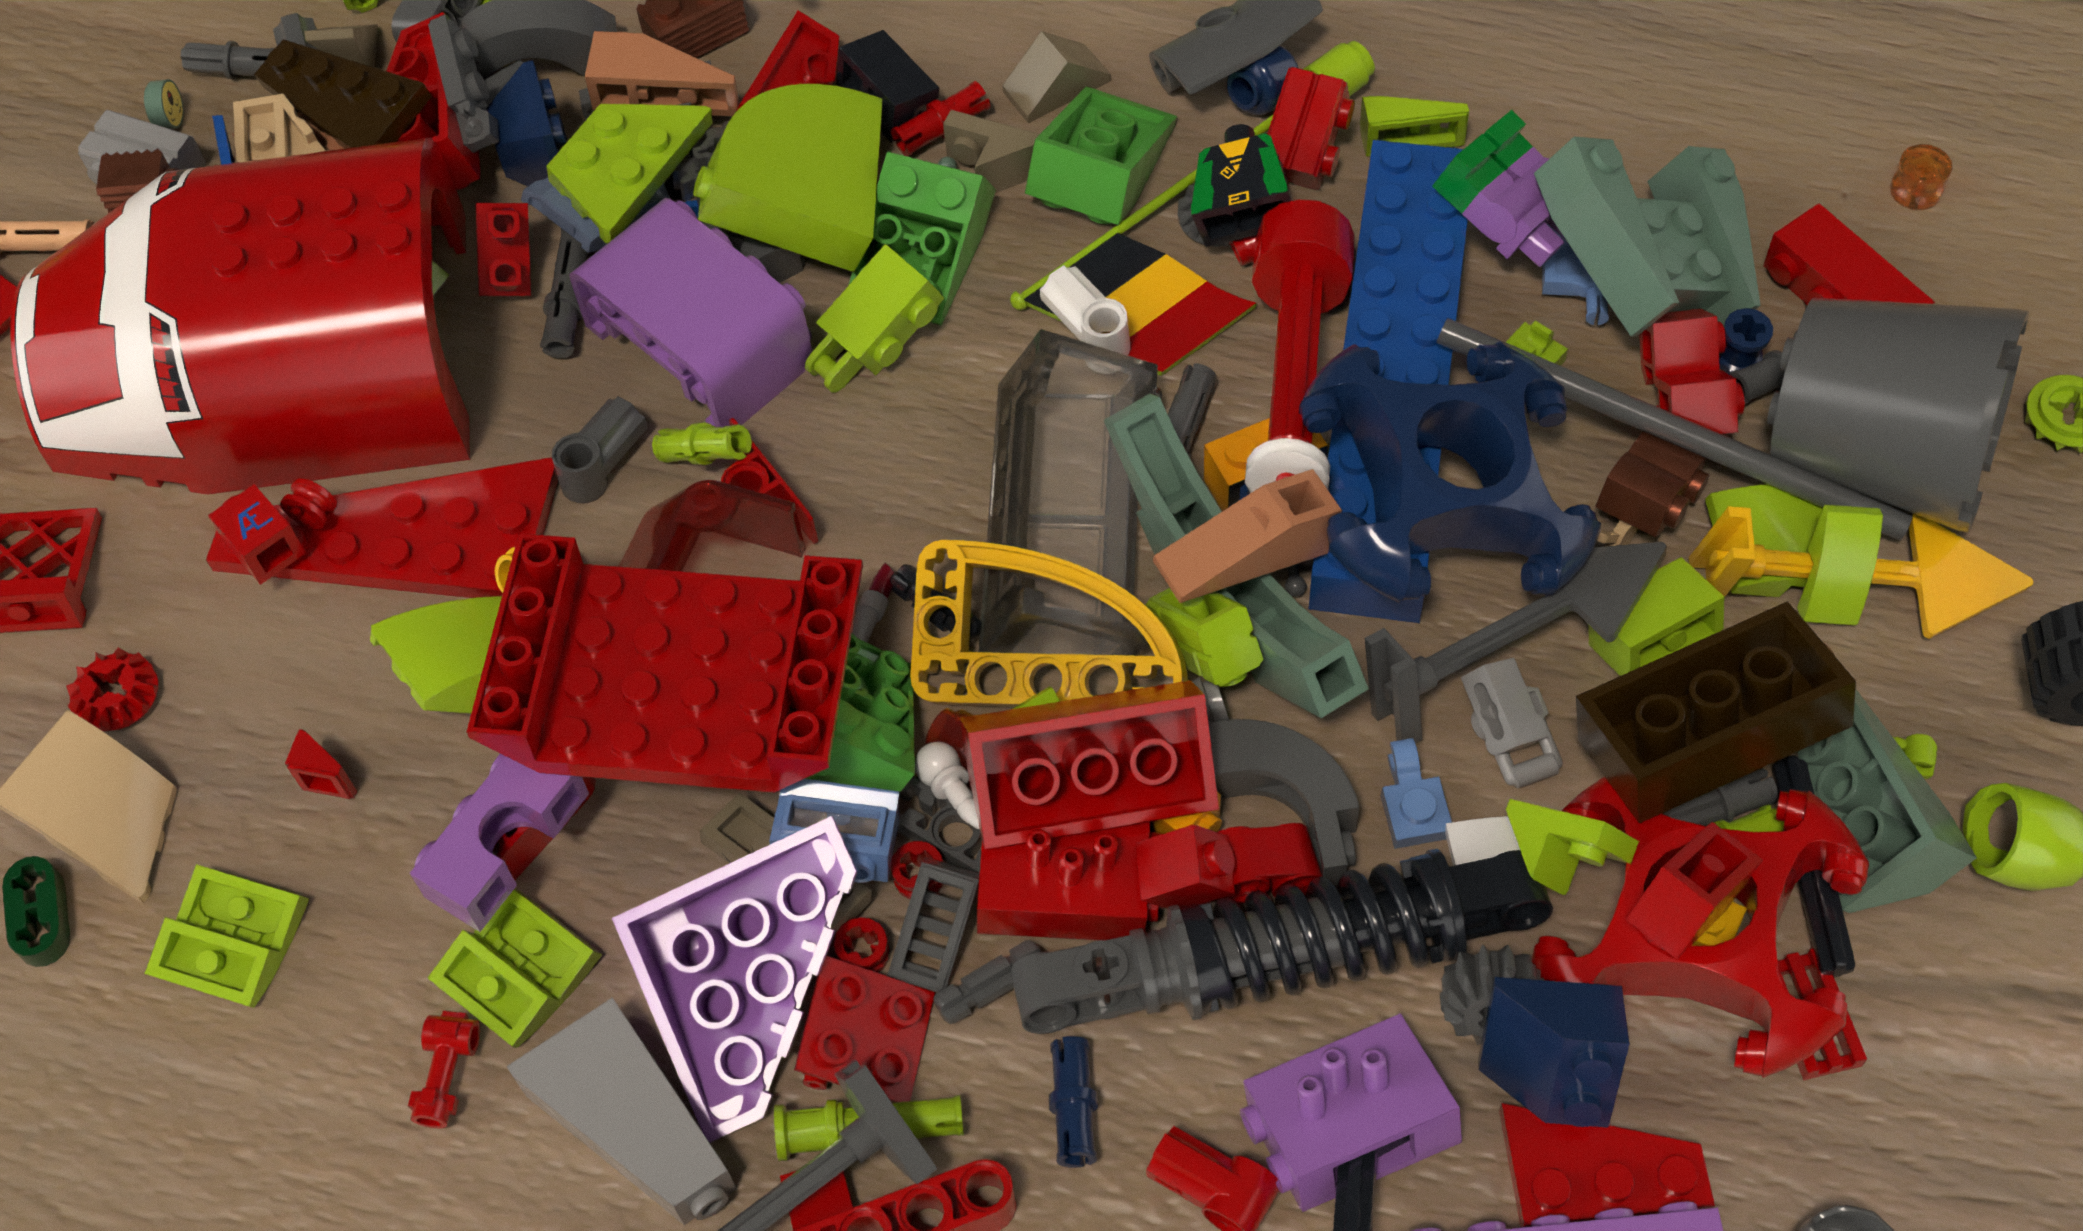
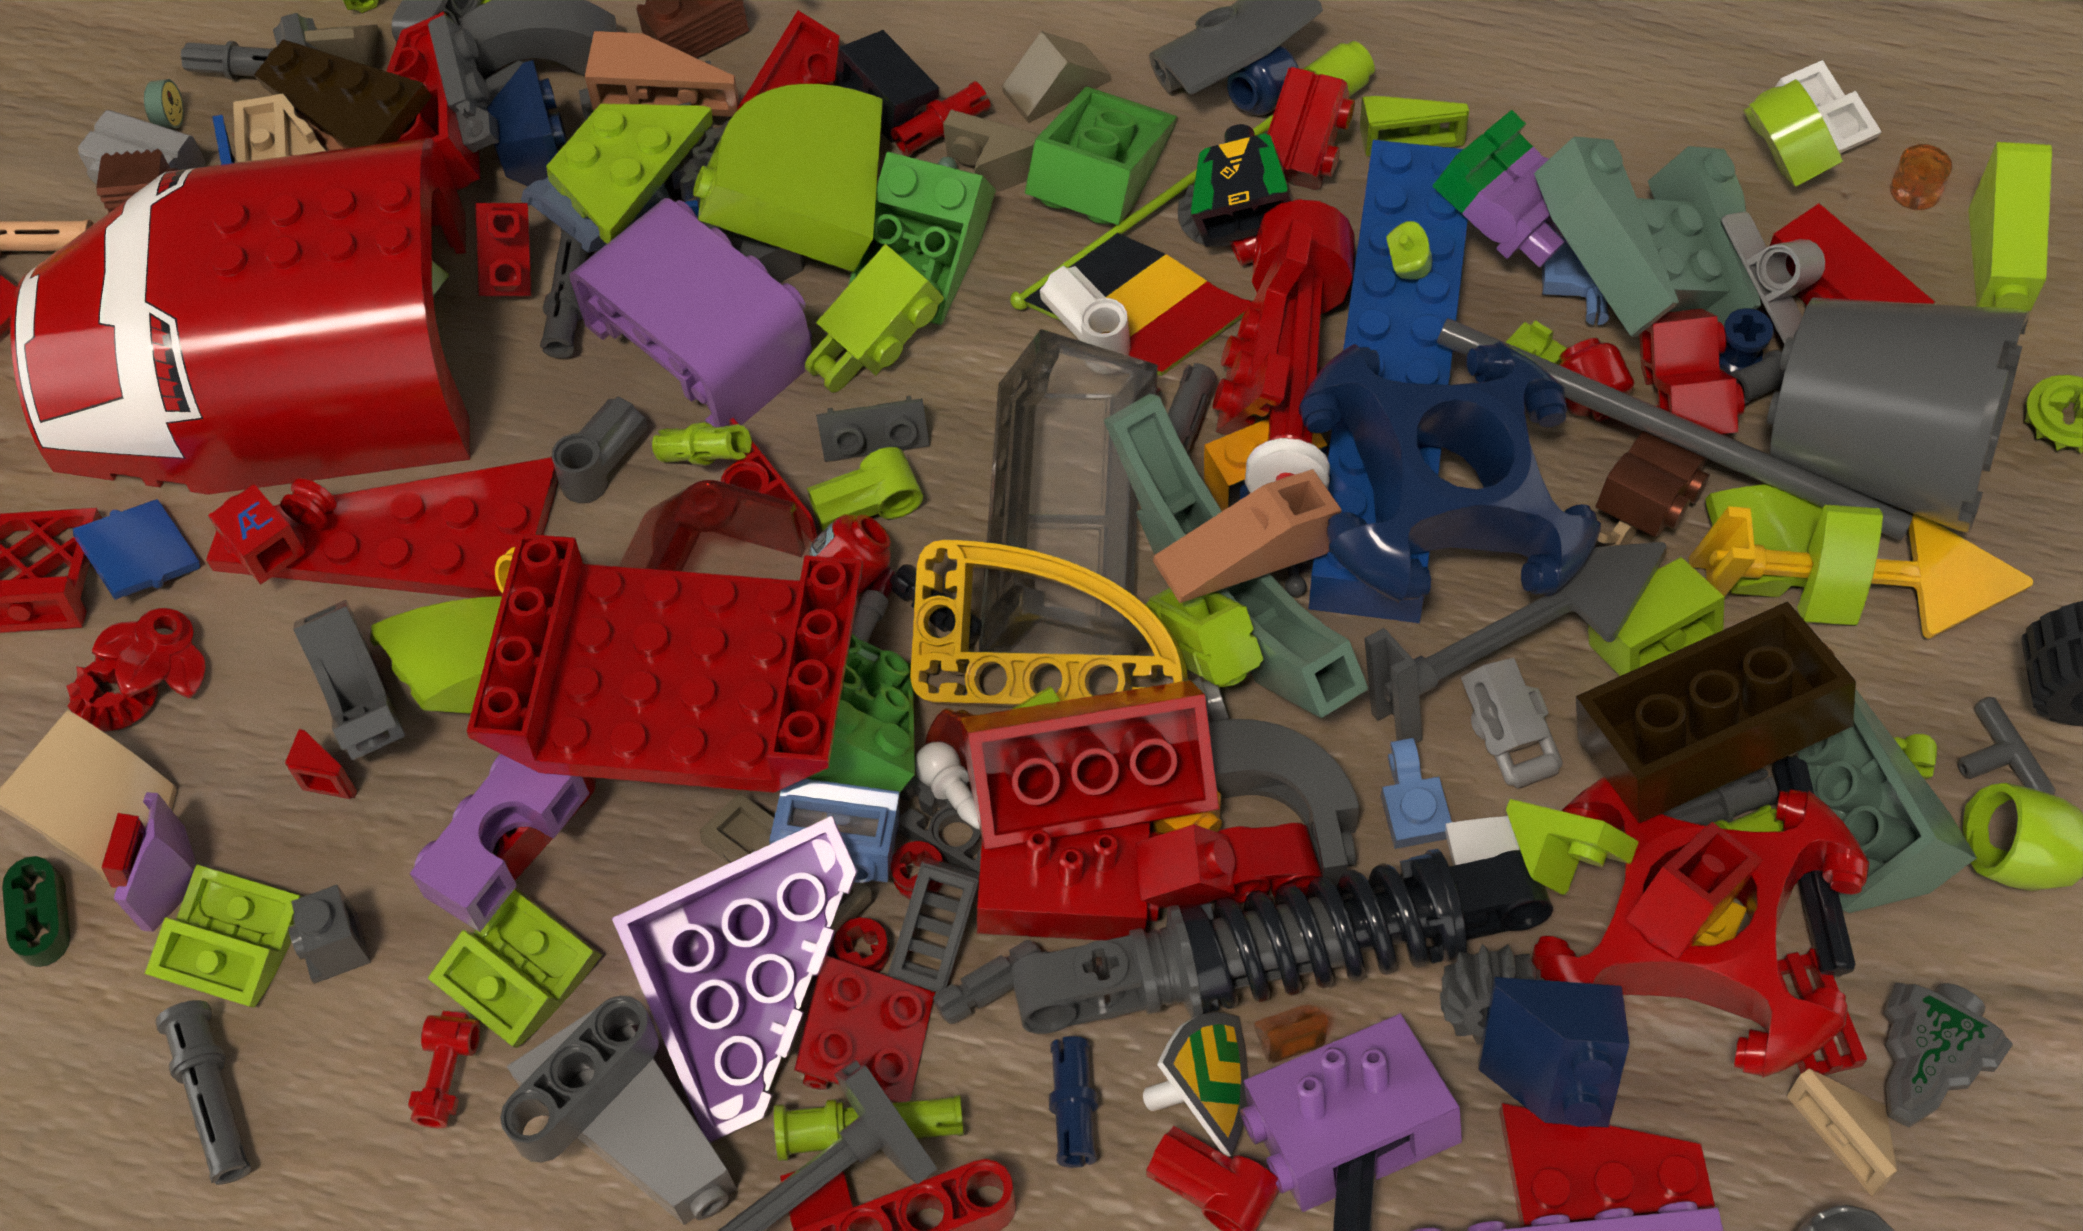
none -> blue piece [73,499,200,600]
none -> red plate [92,608,206,698]
none -> red tile [101,813,145,888]
none -> medium lavender slope [114,792,197,932]
none -> dark grey pin [155,1000,251,1185]
none -> dark grey brick [288,885,371,984]
none -> dark grey arch [293,600,405,760]
none -> dark grey beam [500,995,659,1163]
none -> lime piece [806,447,923,531]
none -> red head [809,514,891,595]
none -> dark grey hinge [816,396,930,462]
none -> shield [1143,1012,1248,1157]
none -> red wing [1213,219,1313,435]
none -> clear orange slope [1254,1004,1328,1064]
none -> lime piece [1386,221,1433,279]
none -> red head [1559,338,1635,422]
none -> light grey piece [1722,211,1825,344]
none -> lime brick [1743,79,1843,187]
none -> white slope [1775,60,1882,153]
none -> tan slope [1787,1069,1897,1197]
none -> dark grey rock [1884,982,2013,1128]
none -> dark grey piece [1958,697,2056,795]
none -> lime slope [1968,142,2052,311]

